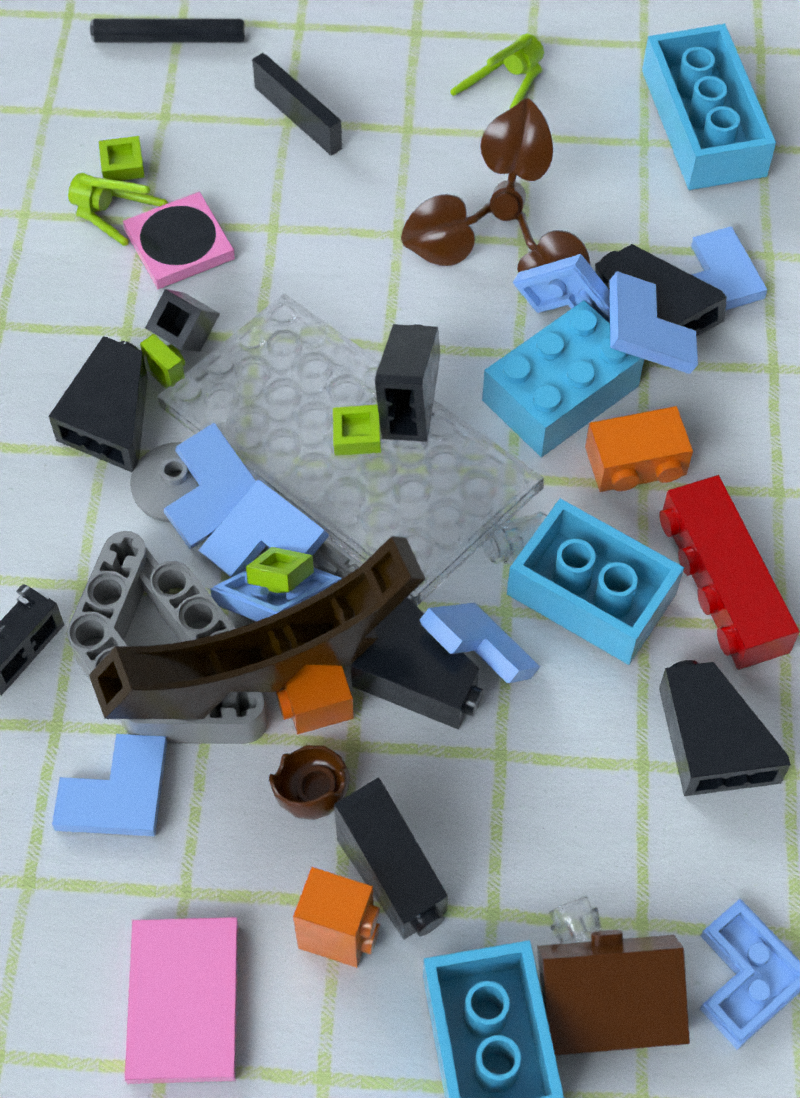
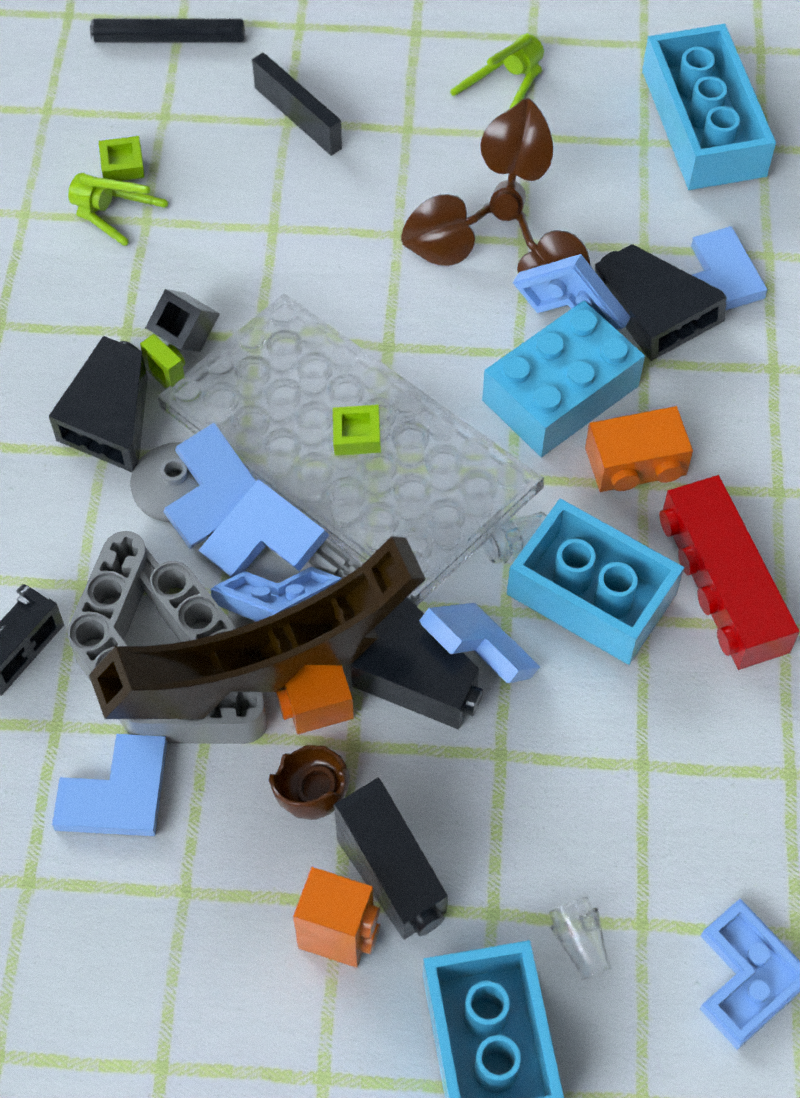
tile [123,191,235,290] -> none
bright pink tile [125,917,238,1084] -> none
lime plate [246,547,314,593] -> none
black slope [375,324,441,442] -> none
reddish brown container [537,930,690,1055] -> none
light blue tile [609,271,698,374] -> none
black slope [659,660,791,796] -> none

